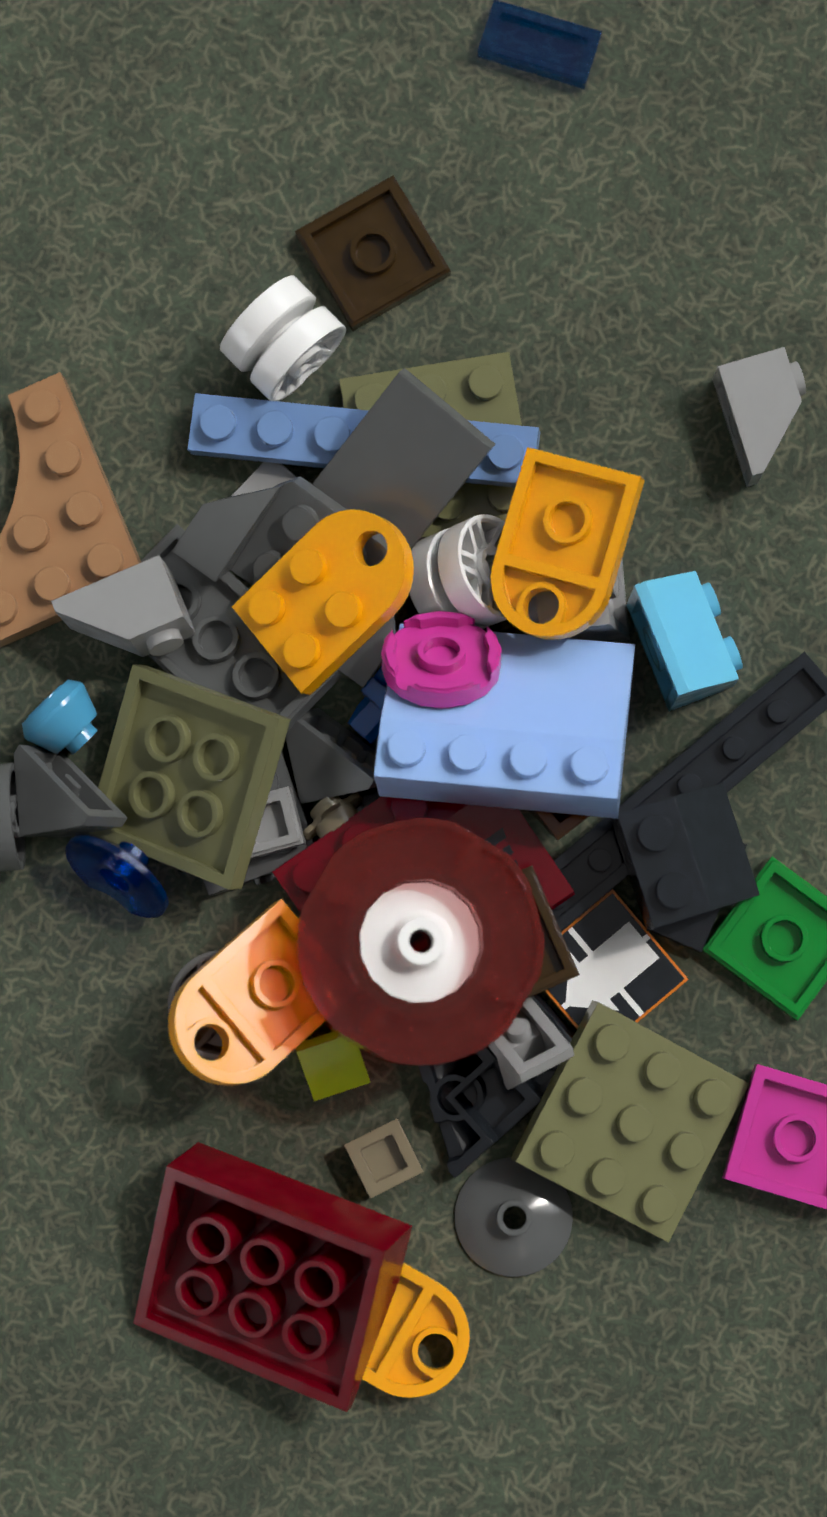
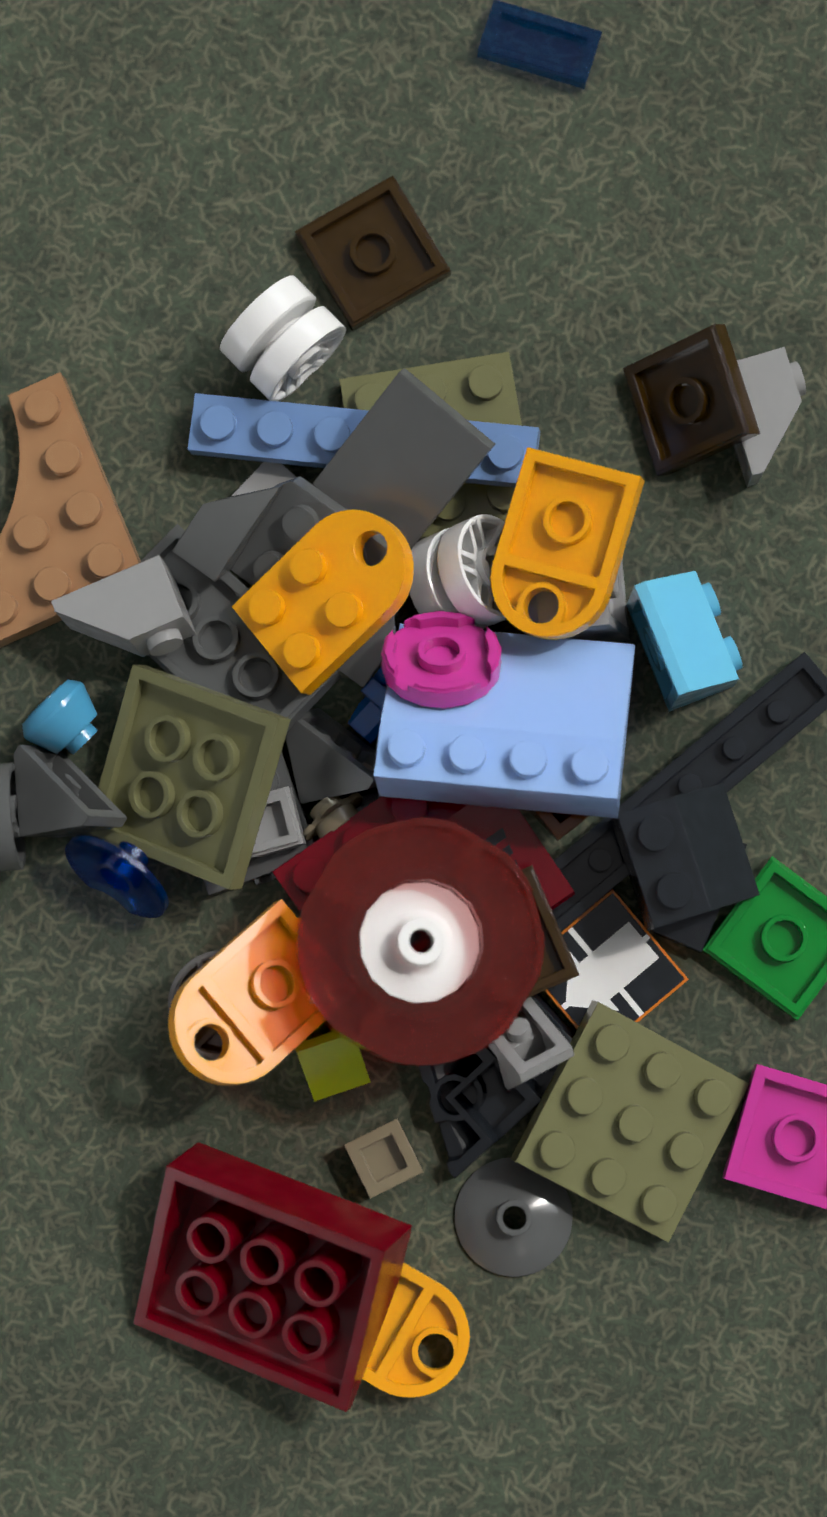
none -> dark brown tile [623,324,760,476]

